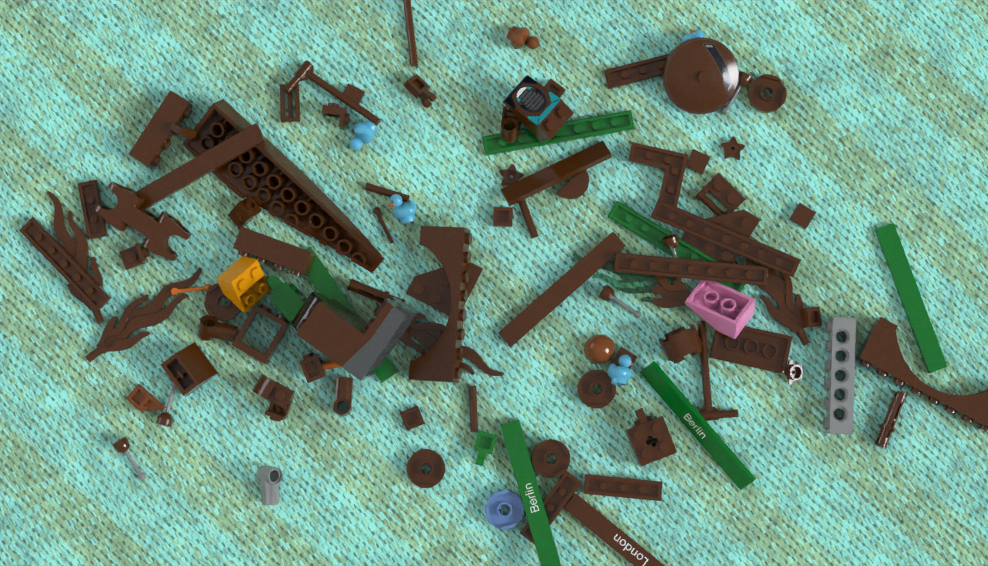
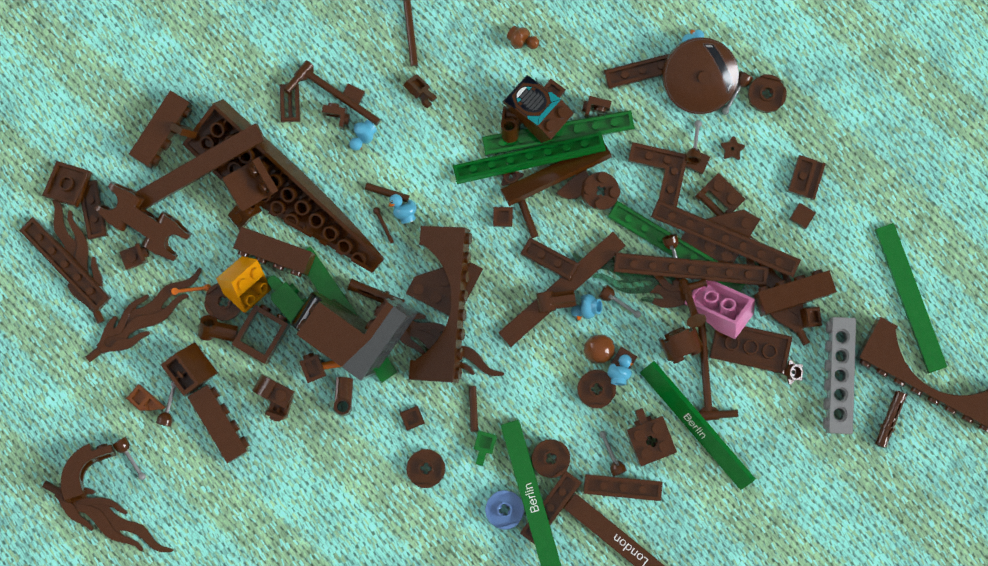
light grey piece [257,465,282,505] -> none
none -> reddish brown tile [42,161,92,208]
none -> reddish brown piece [42,481,174,552]
none -> reddish brown arch [61,444,116,503]
none -> reddish brown brick [188,385,250,463]
none -> reddish brown bracket [222,157,278,211]
none -> green tile [453,132,606,184]
none -> reddish brown tile [520,238,580,281]
none -> reddish brown piece [536,290,576,313]
none -> medium azure animal [571,294,602,320]
none -> reddish brown plate [581,172,621,210]
none -> reddish brown bracket [582,96,612,118]
none -> hinge [599,431,627,477]
none -> reddish brown piece [679,278,707,328]
none -> reddish brown hinge [686,120,702,164]
none -> reddish brown brick [753,269,837,317]
none -> reddish brown plate [787,155,826,200]

